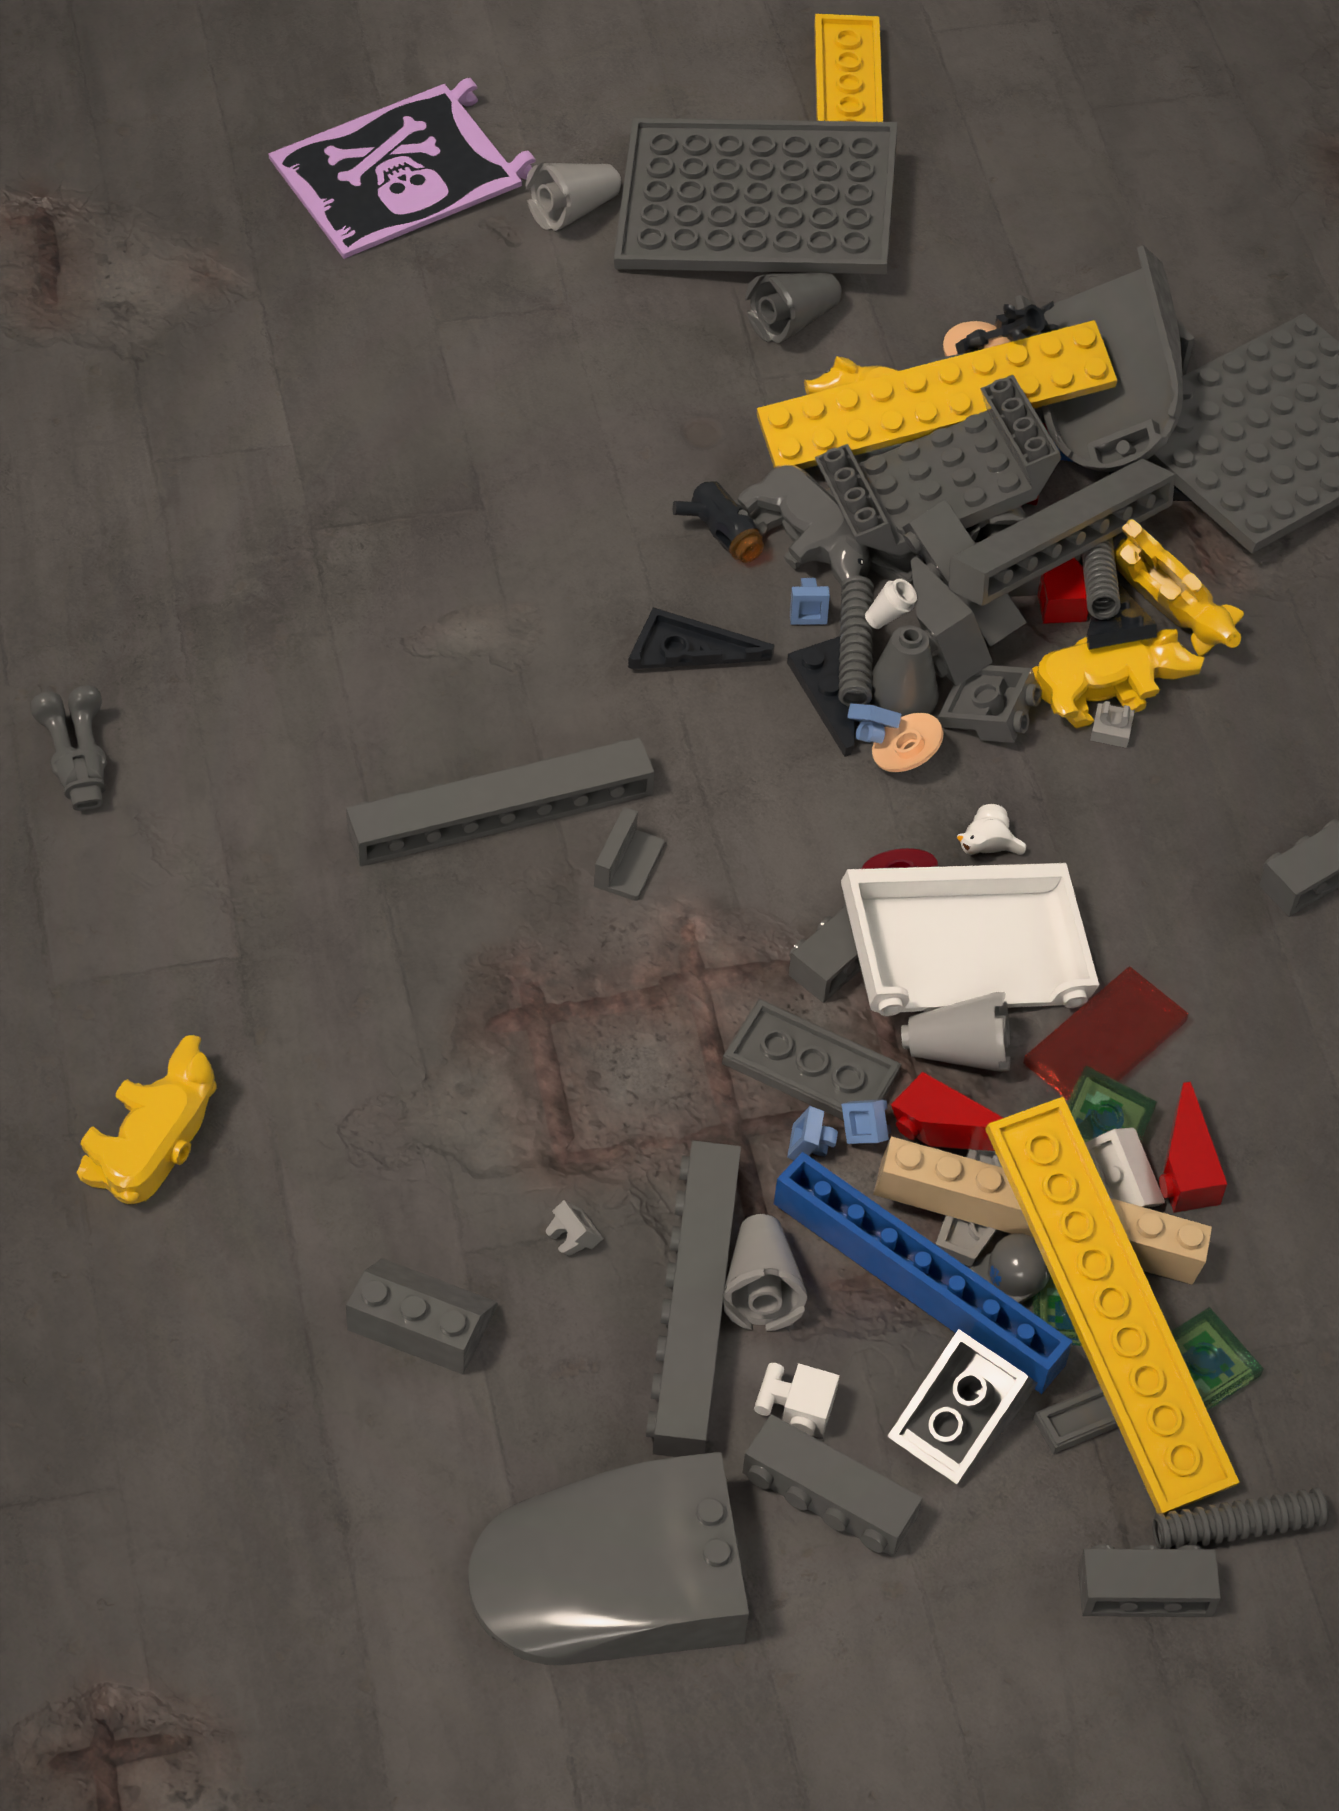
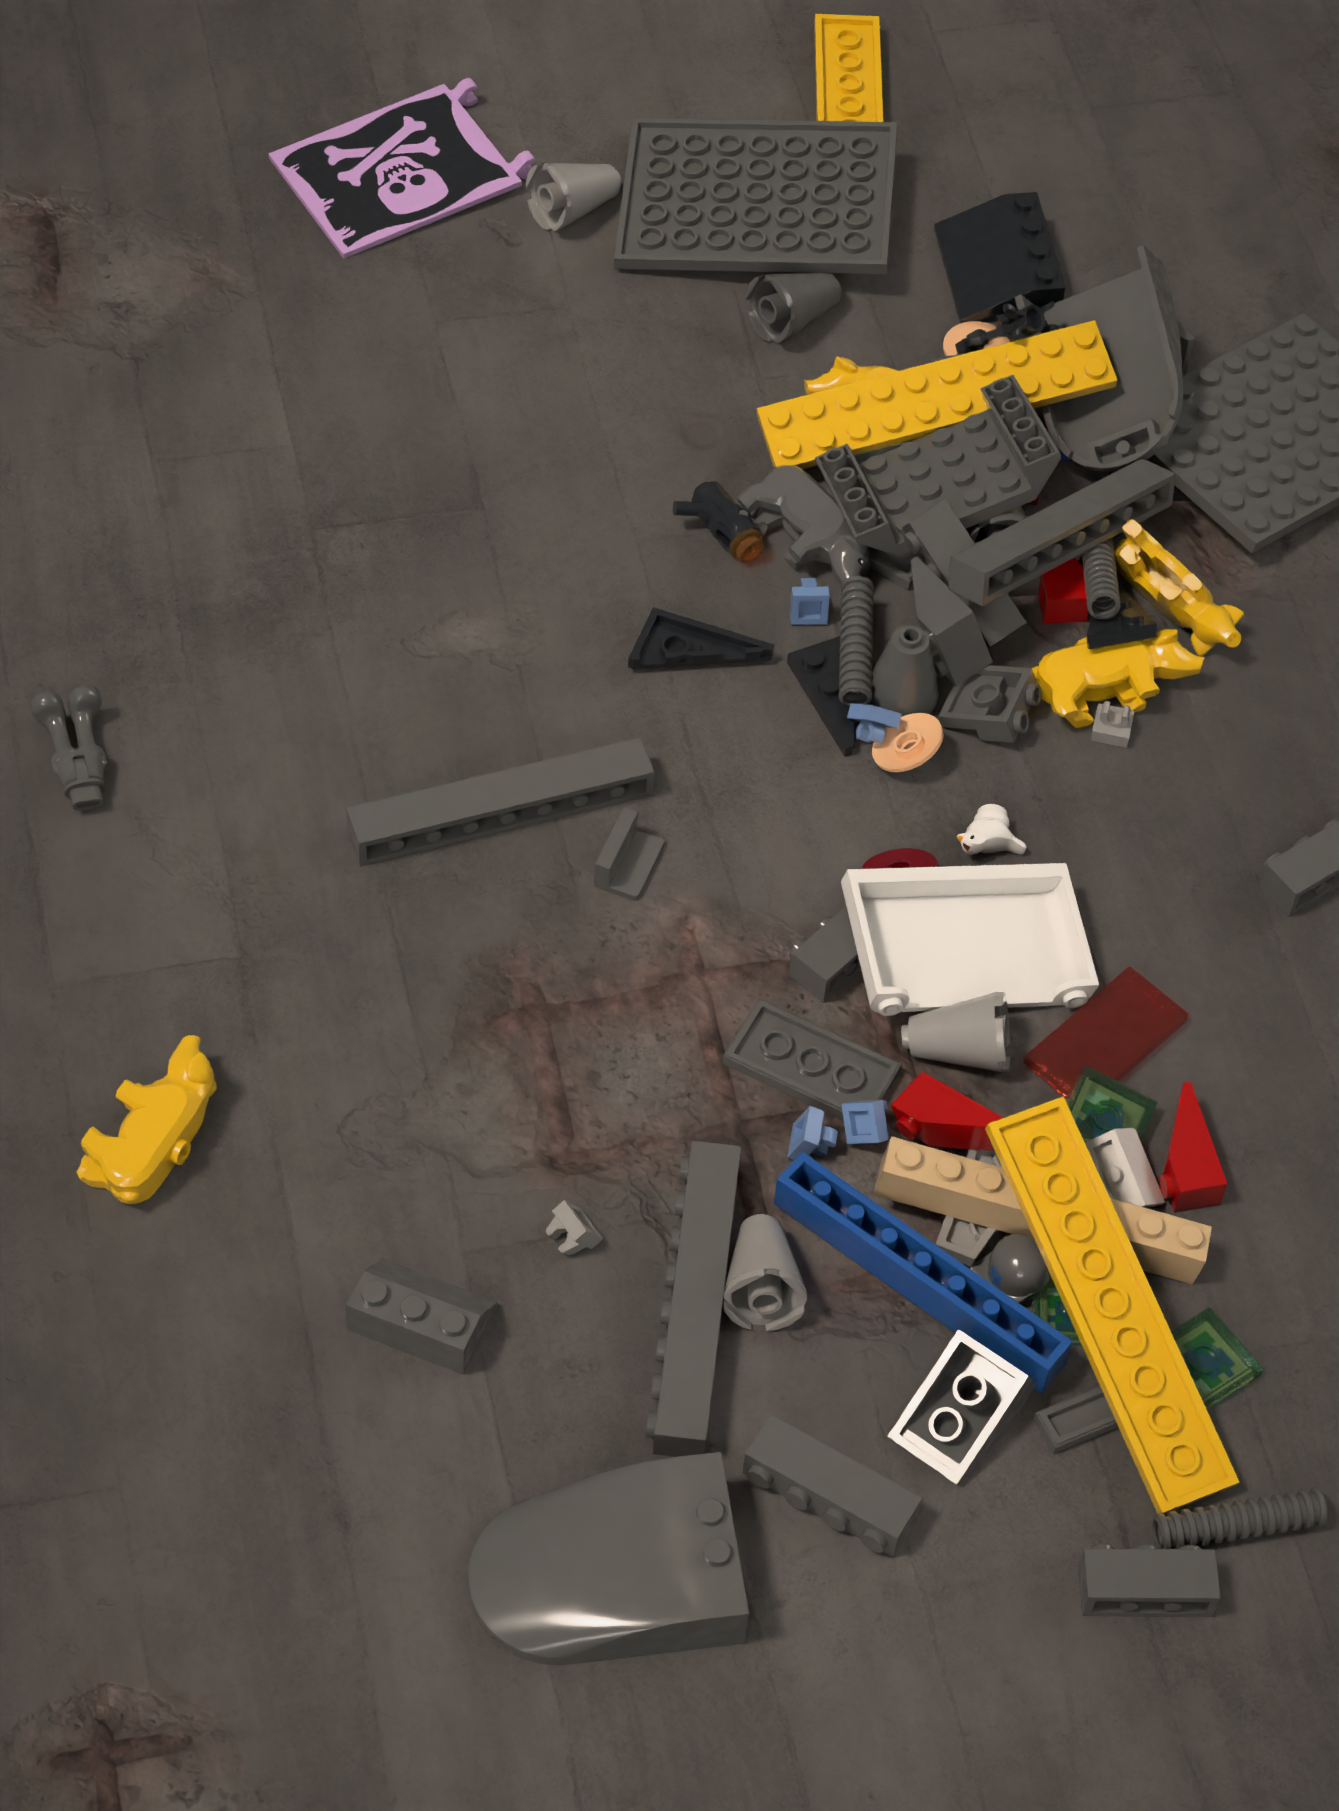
white brick [754,1363,840,1439] -> none
white cone [865,579,917,629] -> none
none -> black slope [934,192,1066,323]

